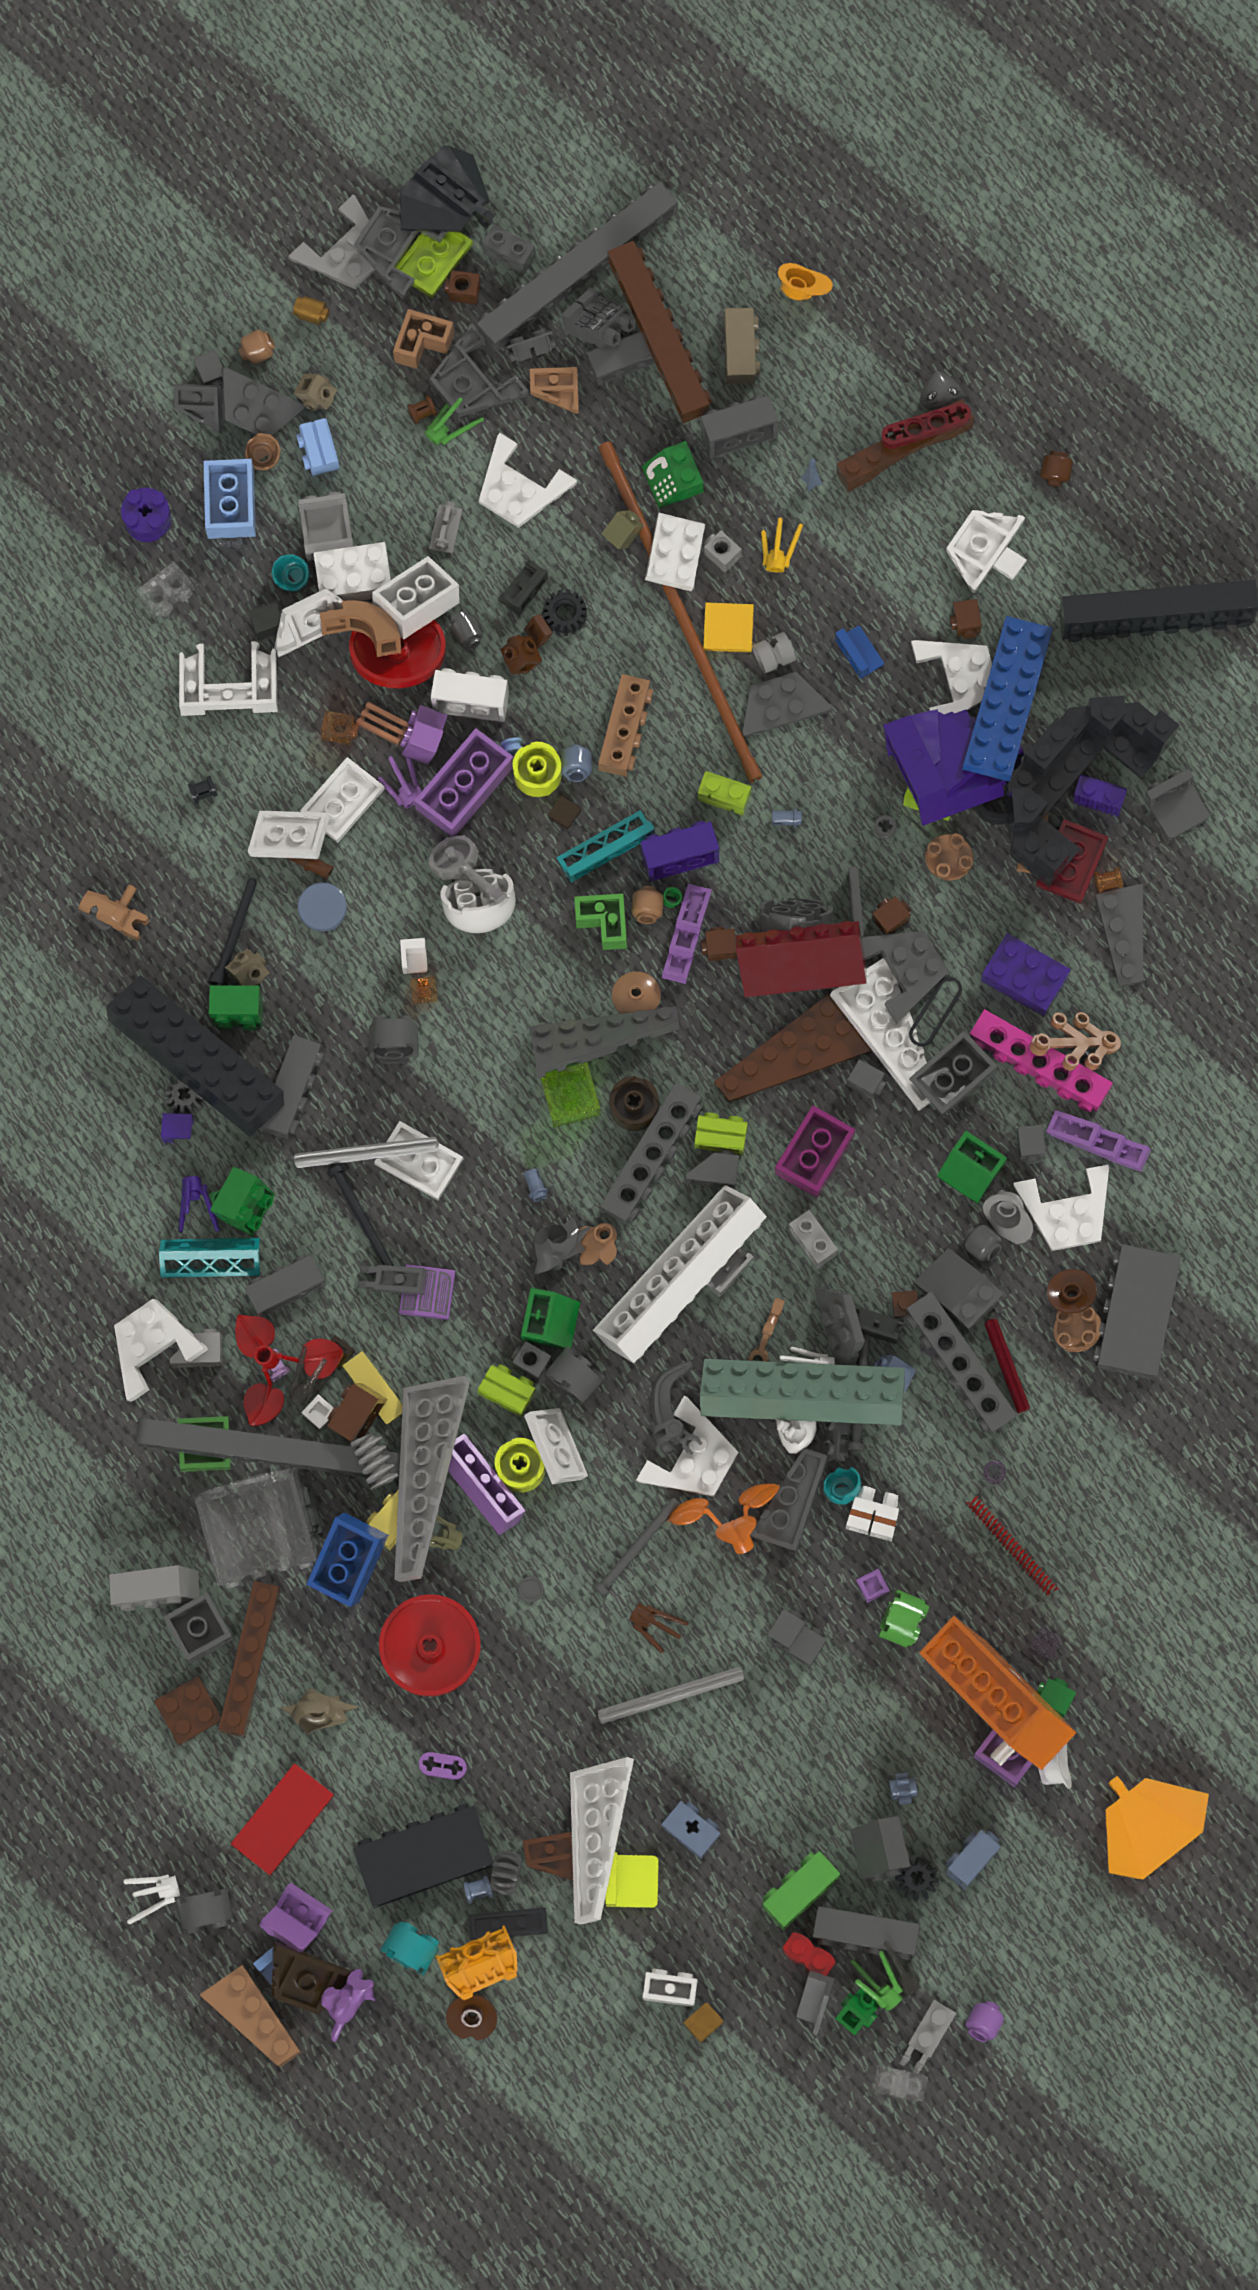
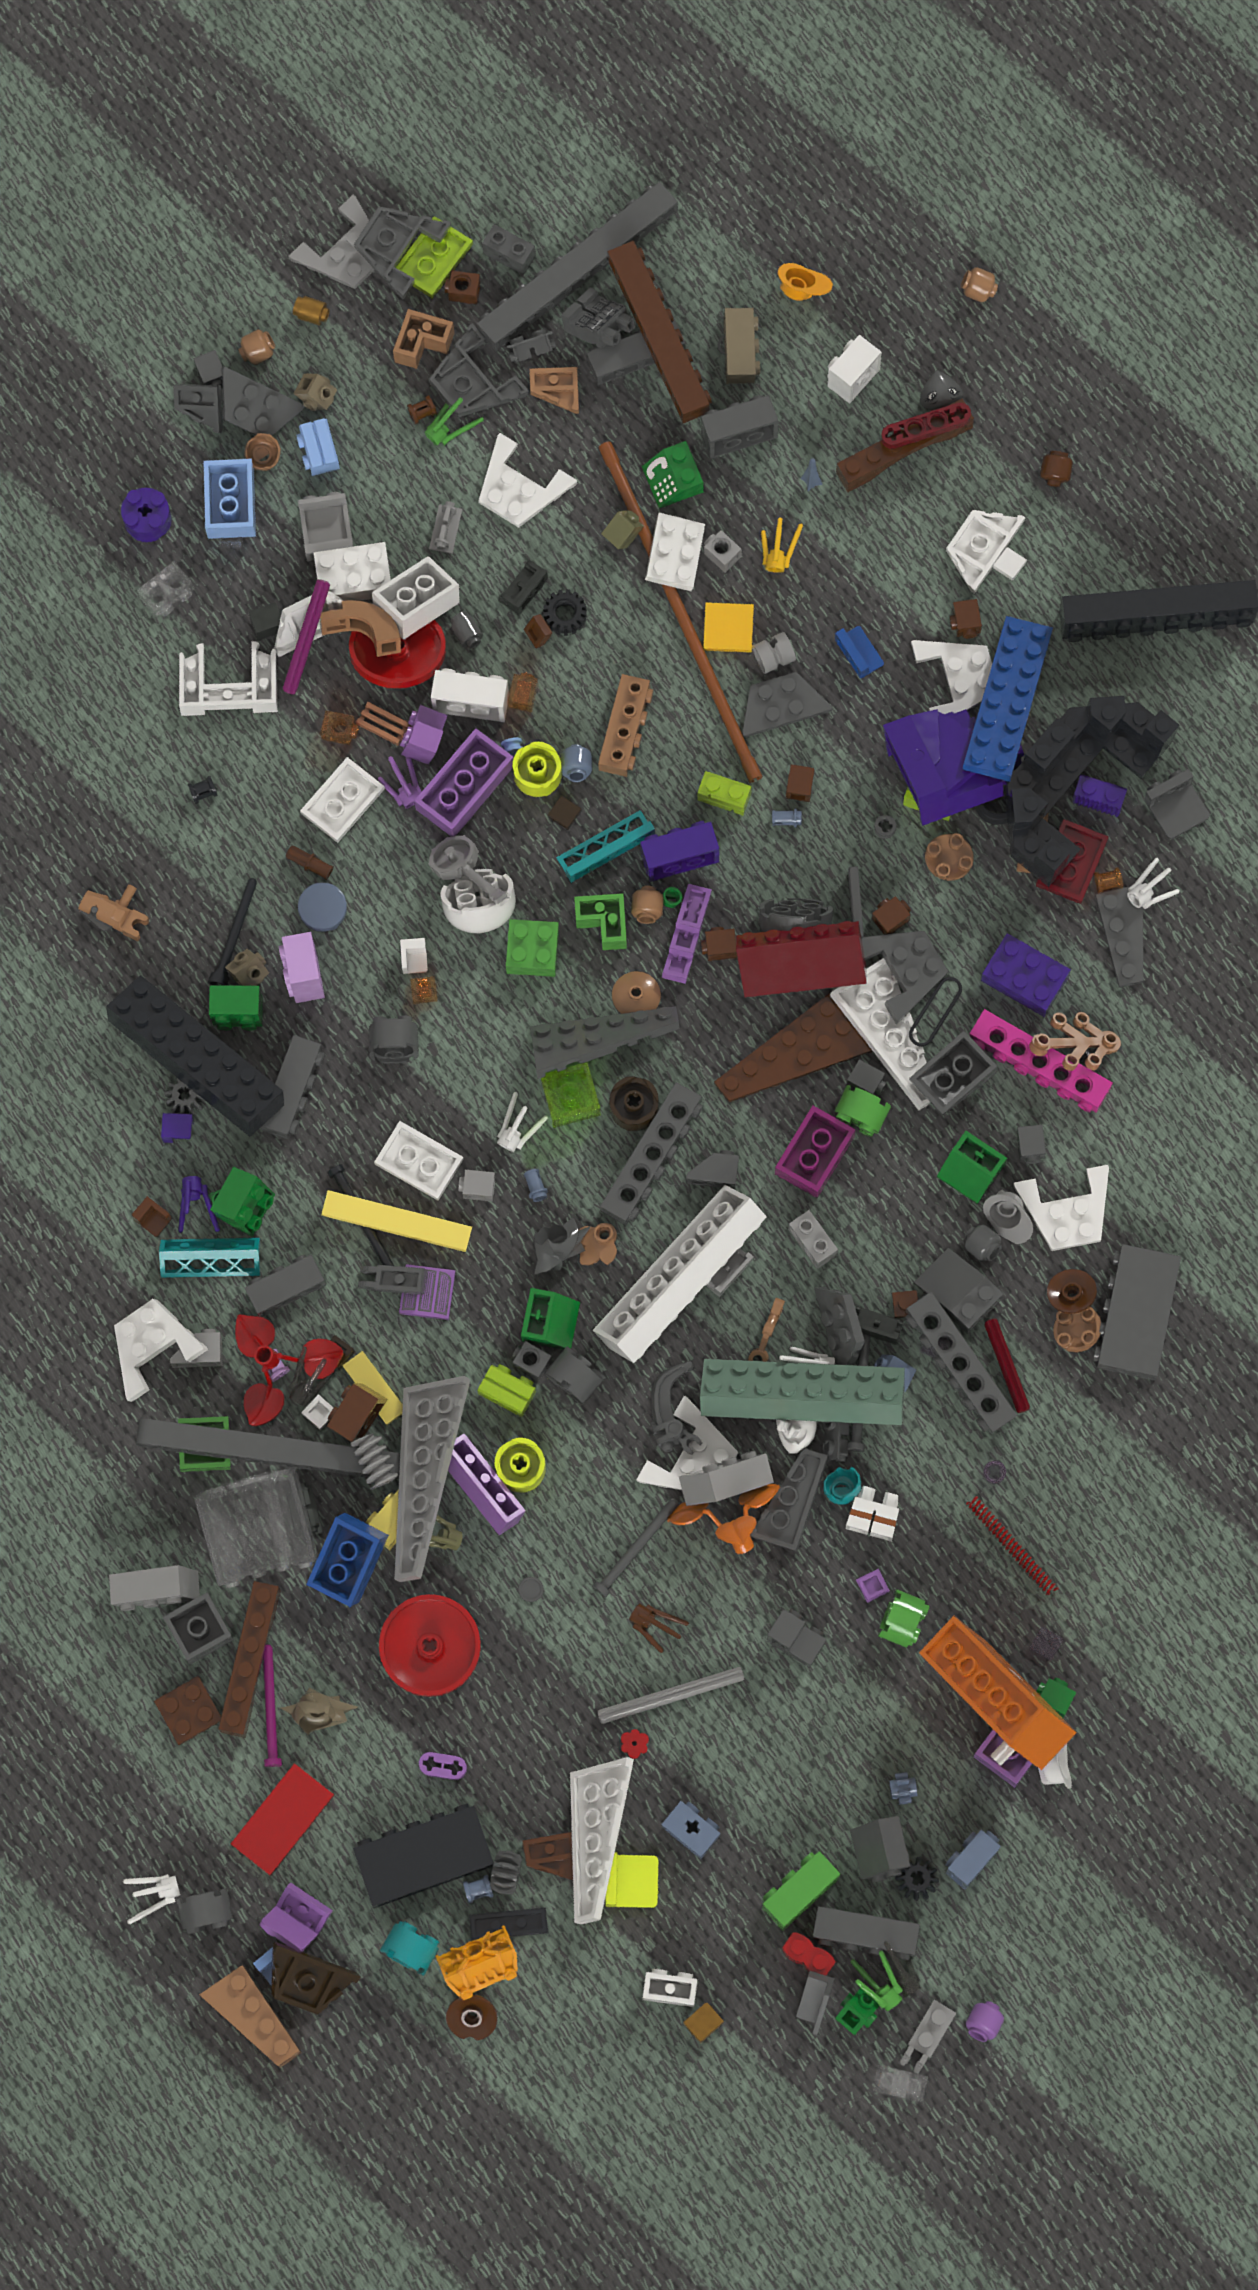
white plate [248,811,330,859] -> none
teal hair [271,554,310,592] -> none
light grey axle [294,1137,439,1168] -> none
medium lavender animal [321,1969,376,2042] -> none
black panel [400,145,495,232] -> none
reddish brown brick [500,635,542,674] -> none
white tile [524,1408,588,1484] -> none
lime brick [694,1112,748,1155] -> none
medium lavender slope [1046,1110,1151,1172] -> none
light orange panel [1105,1776,1209,1880] -> none
none -> reddish brown panel [132,1196,172,1237]
none -> magenta bar [263,1645,282,1767]
none -> lavender brick [279,932,325,1003]
none -> magenta axle [283,579,330,694]
none -> light yellow tile [321,1190,472,1252]
none -> light grey brick [459,1170,496,1201]
none -> white plant [497,1092,548,1153]
none -> bright green brick [506,919,559,977]
none -> clear orange brick [508,673,538,712]
none -> red plant [621,1729,649,1759]
none -> light grey wedge [679,1451,774,1506]
none -> reddish brown panel [786,764,814,802]
none -> white brick [827,335,881,404]
none -> bright green brick [834,1085,891,1137]
none -> medium nougat head [961,267,998,302]
none -> white plant [1127,858,1180,909]

